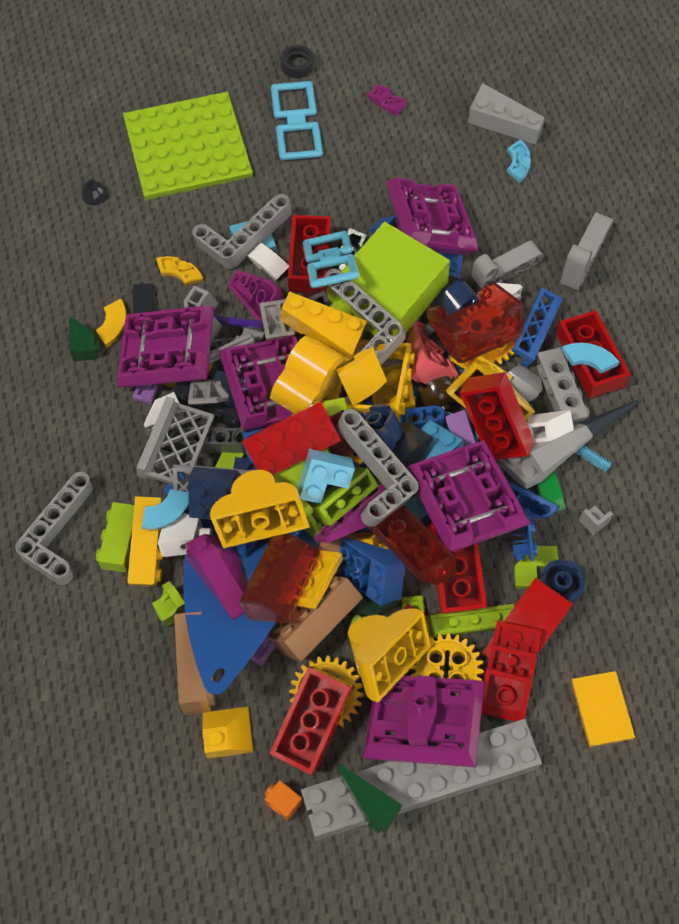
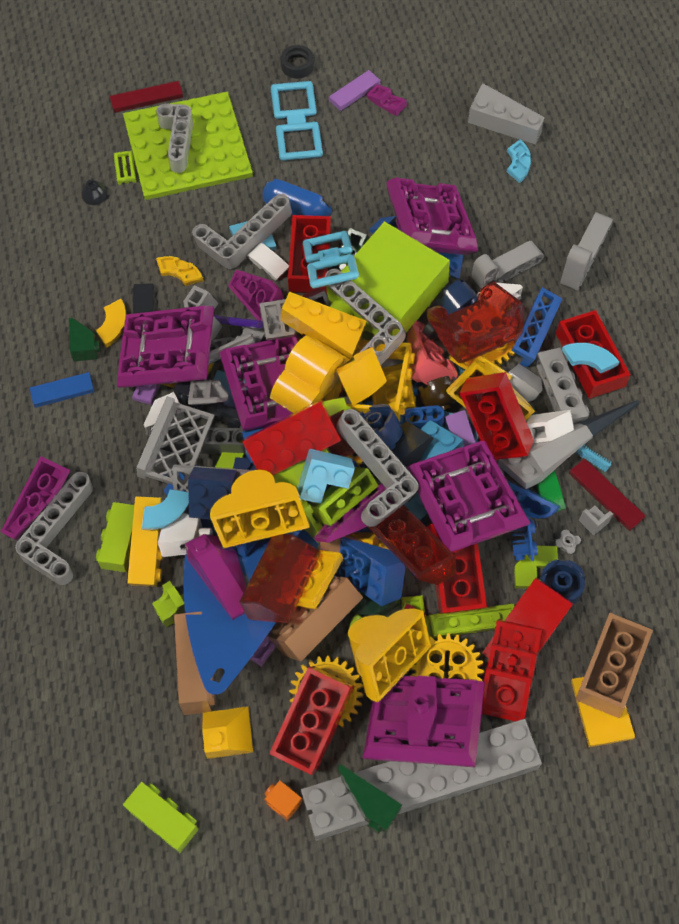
none -> magenta wedge [0,456,70,540]
none -> blue tile [30,372,94,408]
none -> dark red tile [110,81,184,113]
none -> lime tile [114,151,136,185]
none -> lime brick [123,782,198,853]
none -> light grey beam [157,104,193,173]
none -> blue brick [262,179,332,216]
none -> medium lavender tile [329,70,381,111]
none -> light grey plate [555,530,581,554]
none -> dark red tile [569,458,646,531]
none -> medium nougat brick [576,613,653,718]

